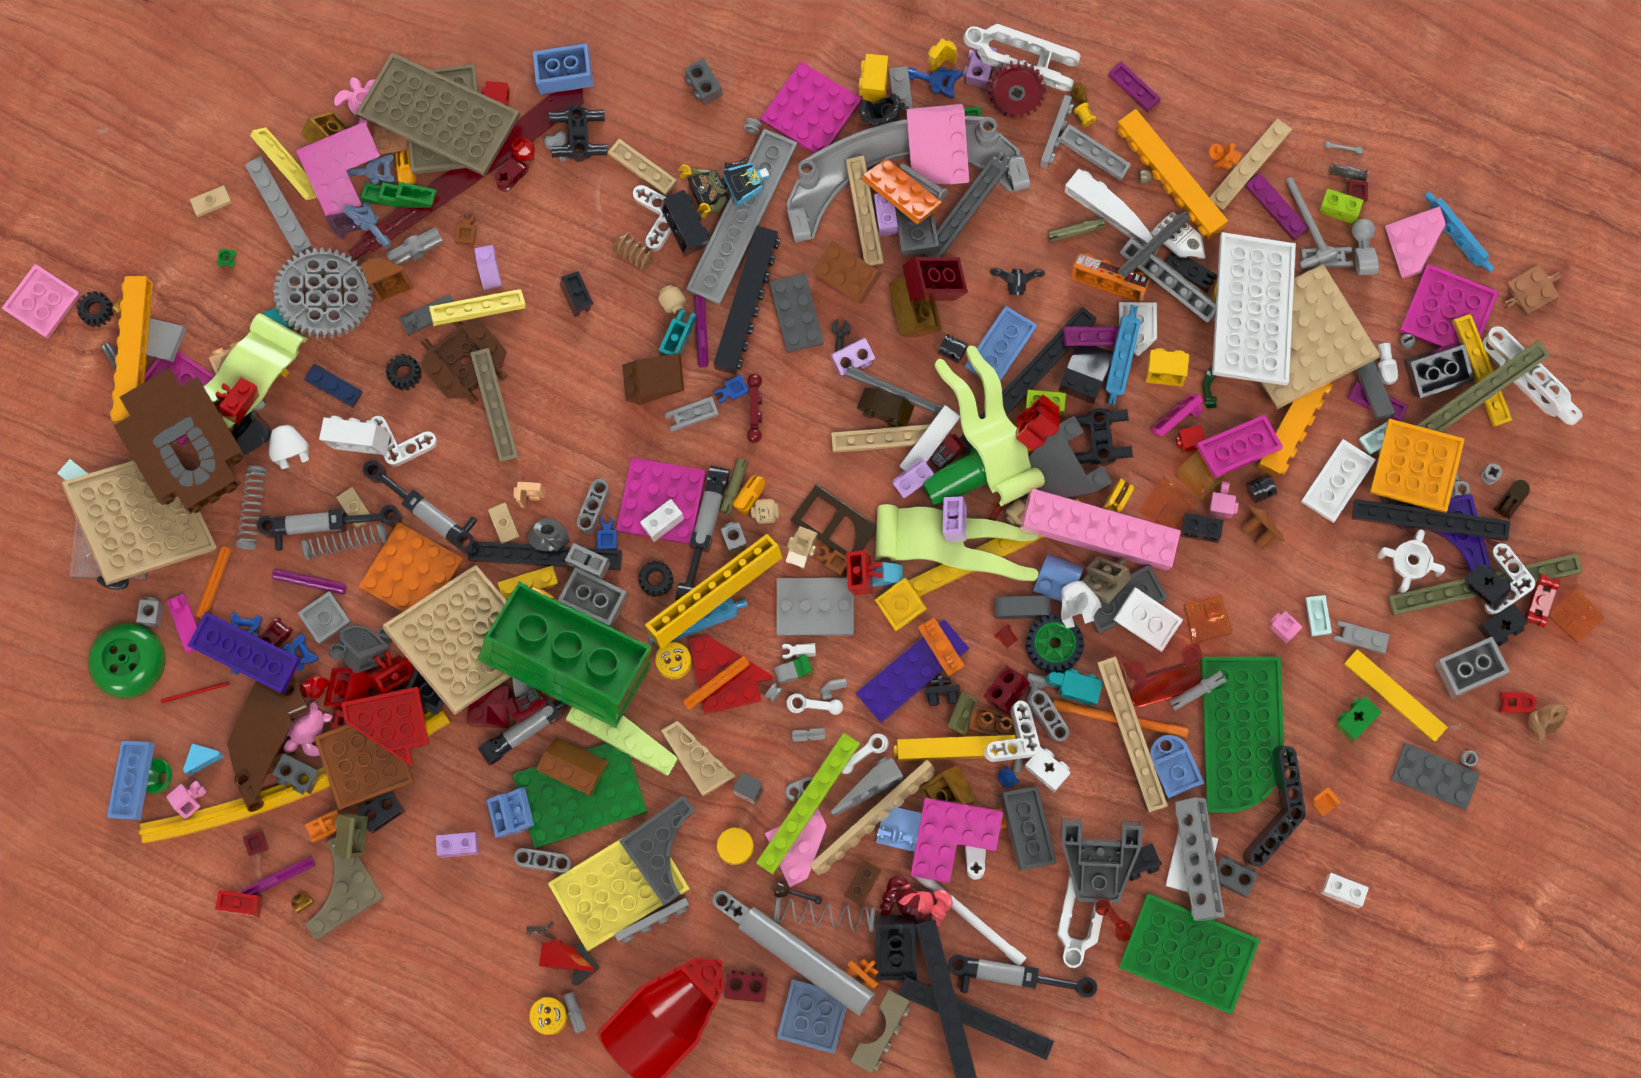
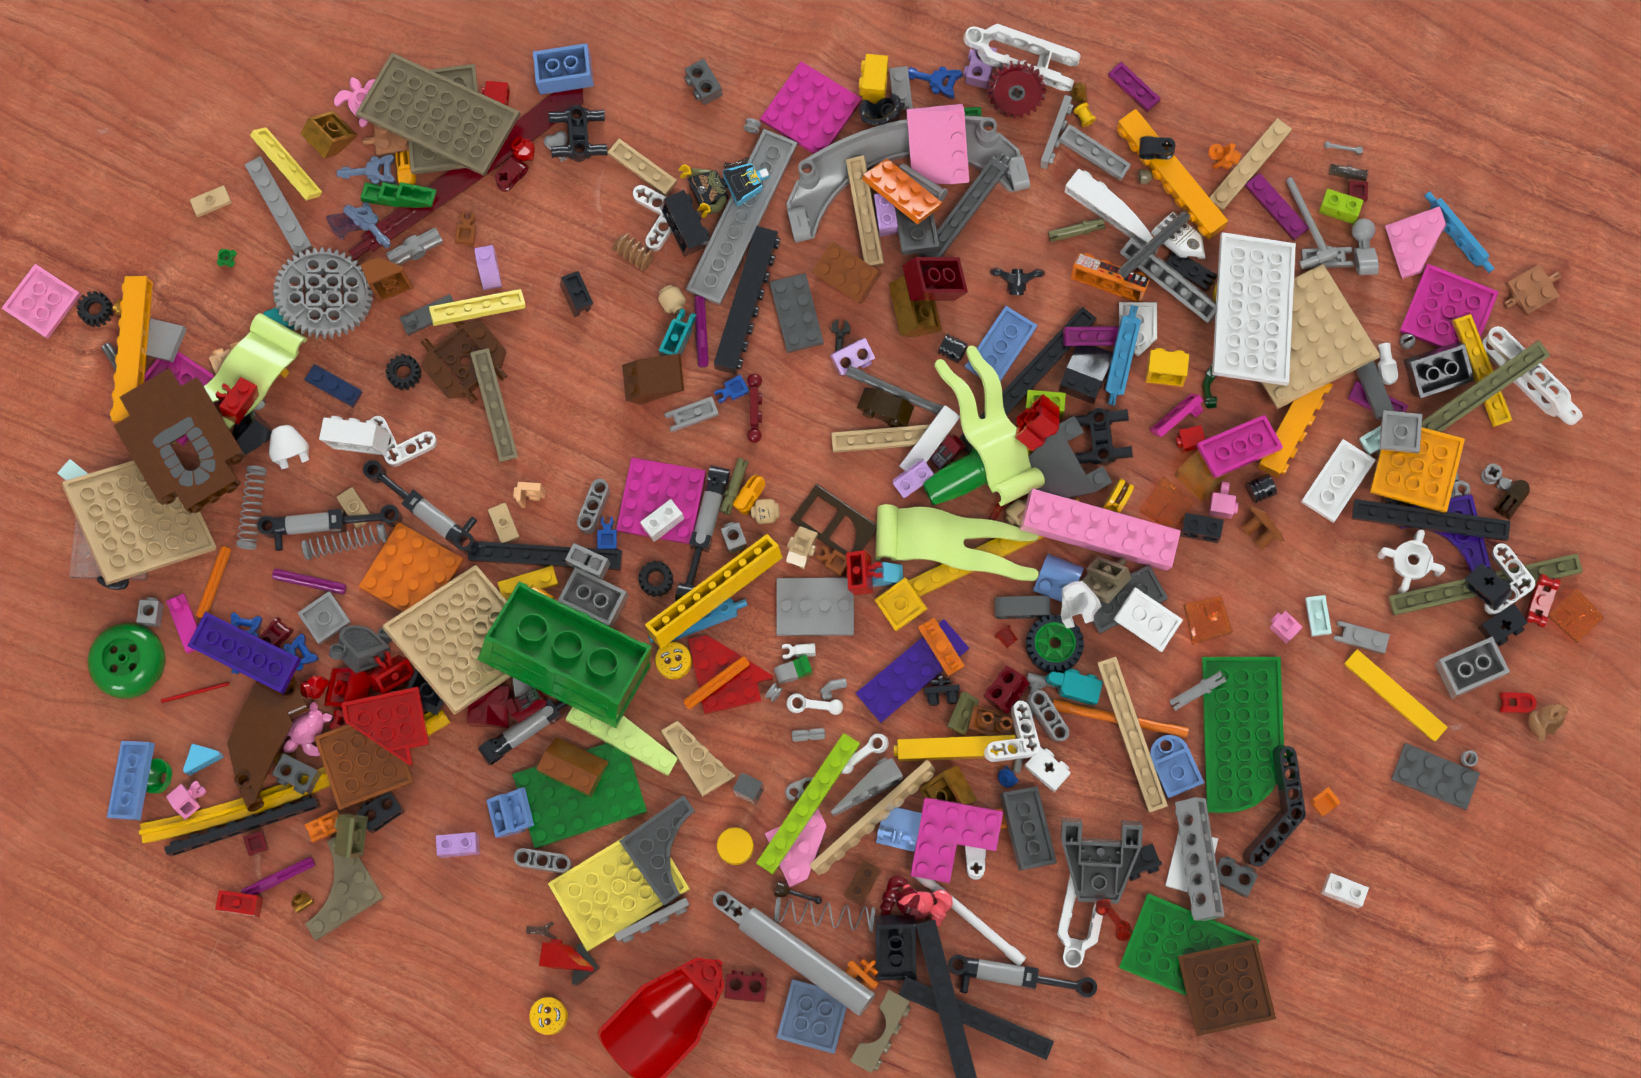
plate [296,121,380,219] -> none
dark grey piece [528,518,569,551] -> none
light grey axle [562,992,586,1033] -> none
yellow bracket [928,38,957,73] -> none
lavender brick [943,496,967,542] -> none
clear red windscreen [1121,642,1203,707] -> none
green brick [1335,696,1382,742] -> none
none -> black plate [164,796,321,857]
none -> black piece [1139,136,1176,160]
none -> reddish brown plate [1177,939,1276,1037]
none -> light grey plate [1379,410,1422,454]
none -> light grey piece [1496,476,1513,492]

